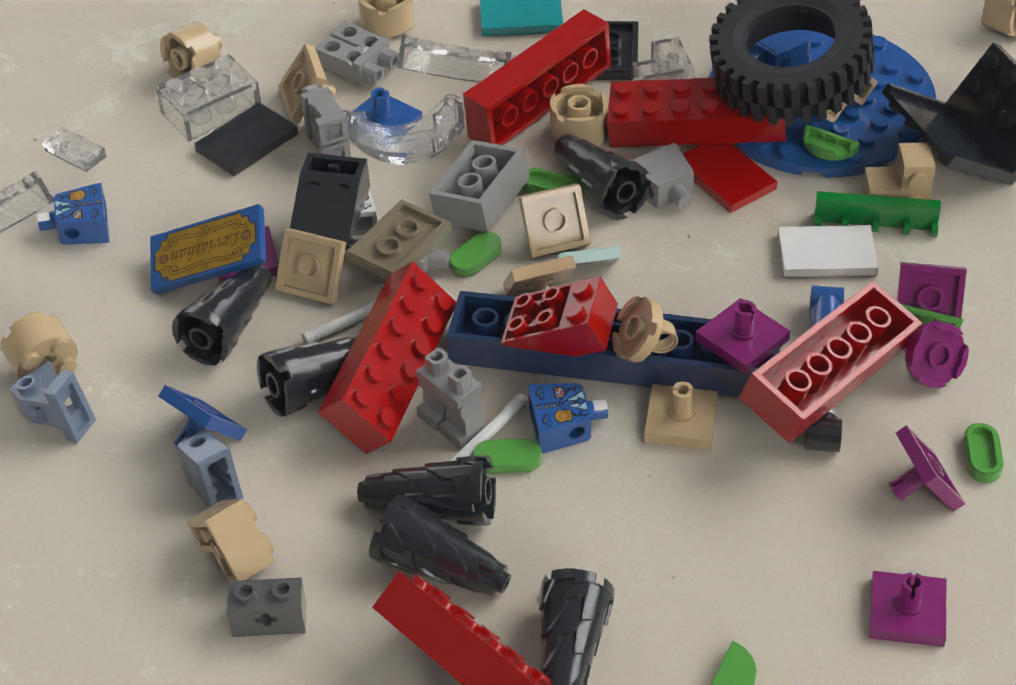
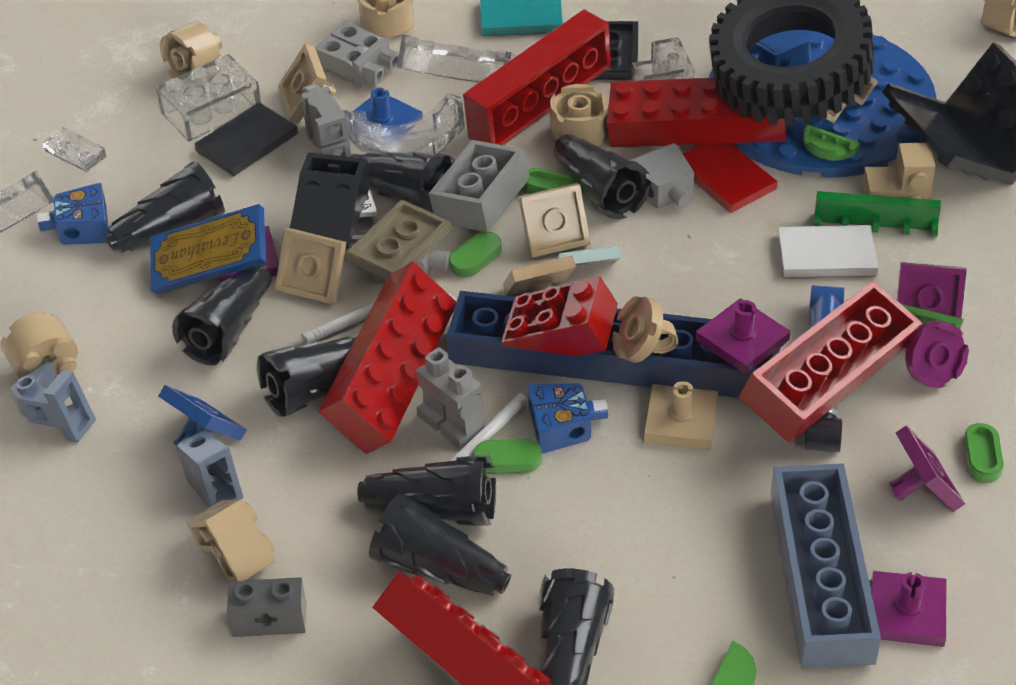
none -> black cone [105,161,225,253]
none -> black cone [350,152,455,214]
none -> sand blue brick [771,463,881,668]

